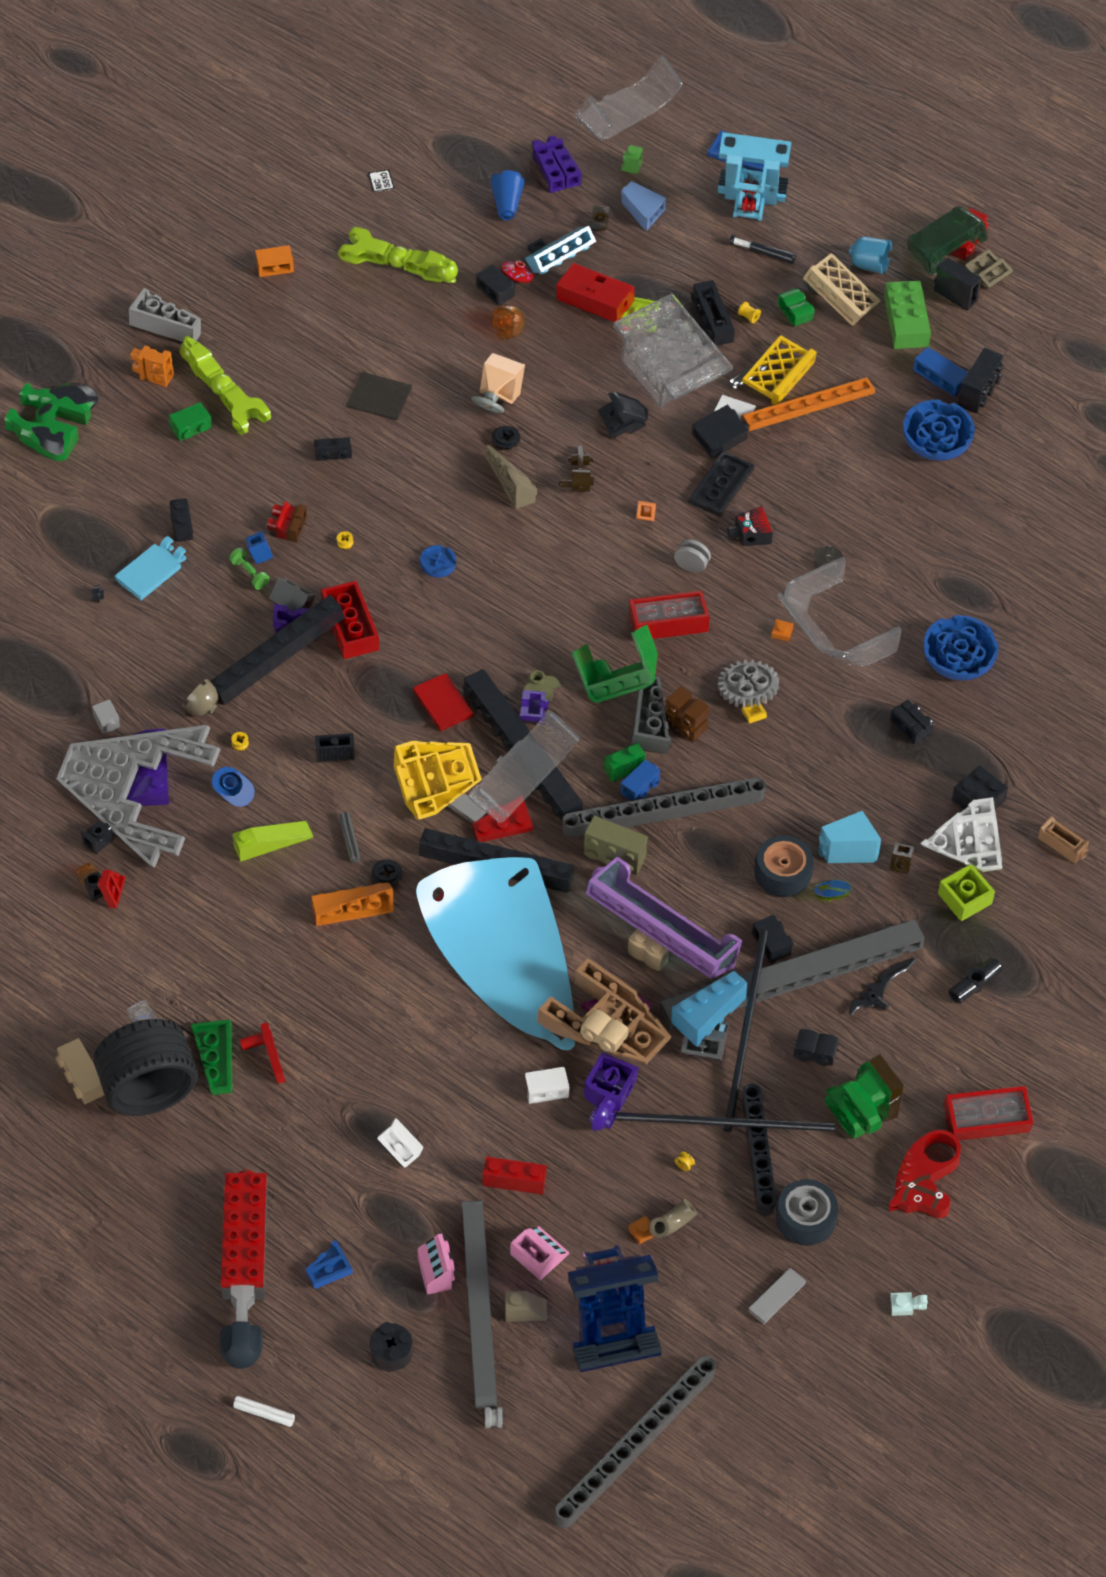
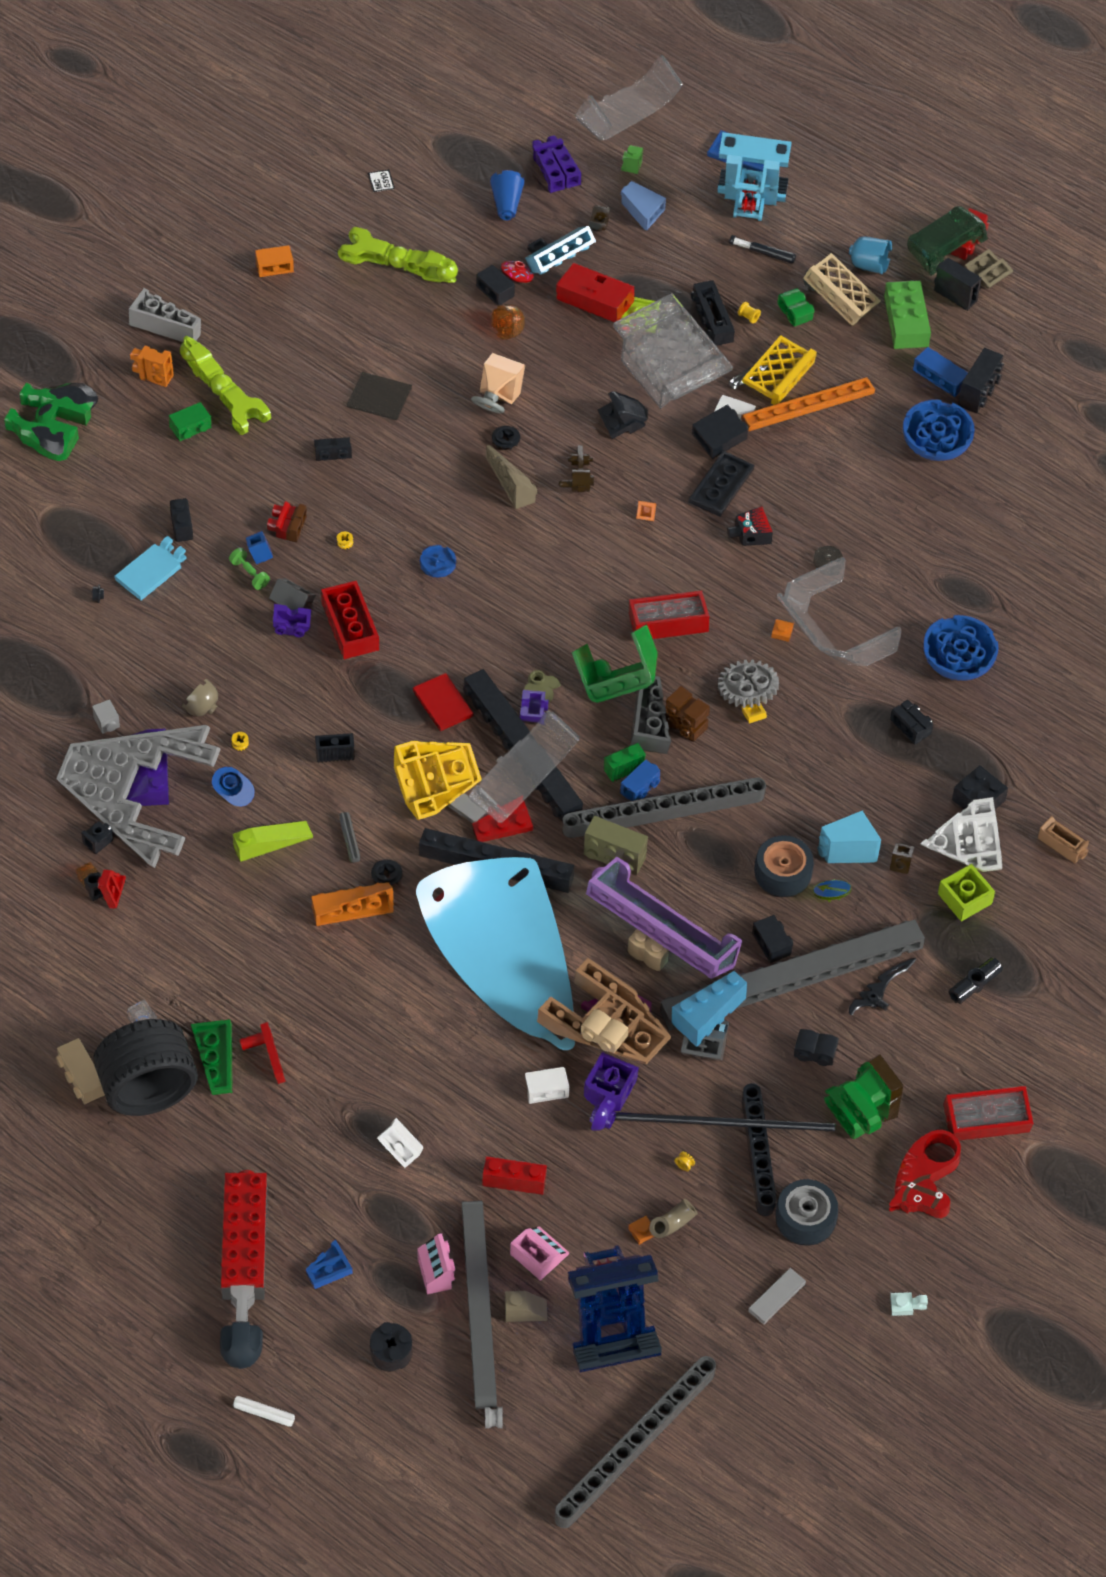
black brick [210,595,345,705] -> none
light grey head [674,539,711,573] -> none
black piece [724,930,768,1132] -> none

